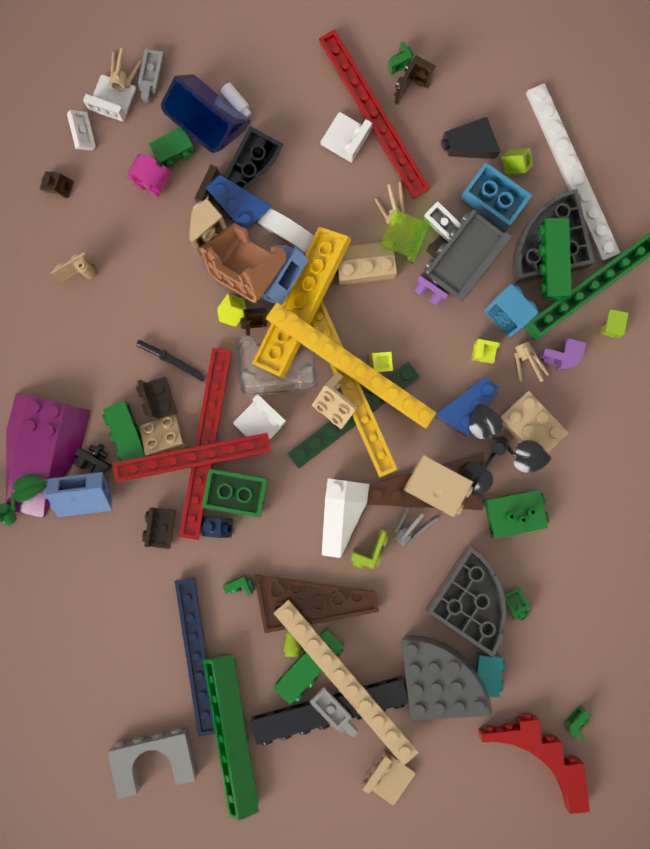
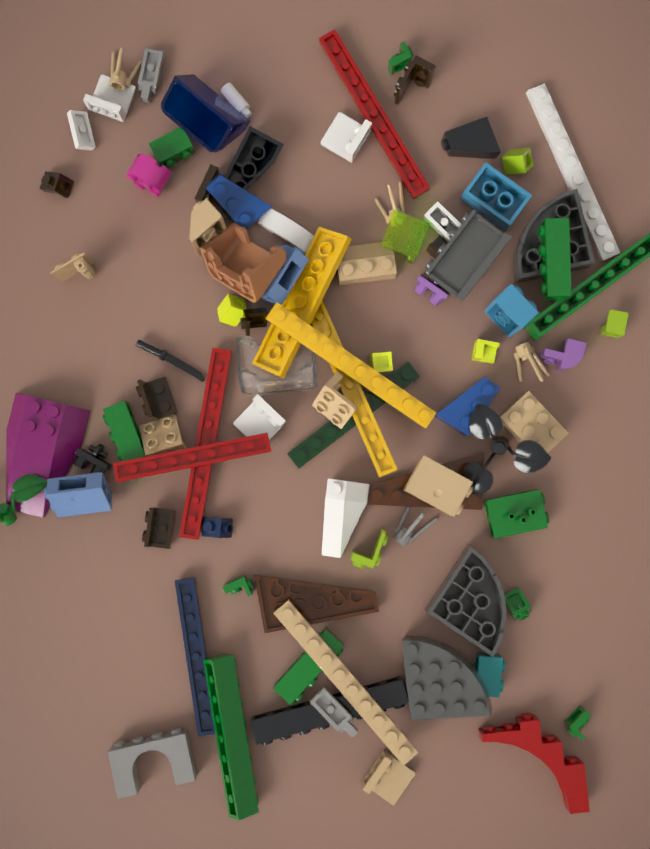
green brick [202,469,268,518] -> none
lime cone [283,630,302,657] -> none

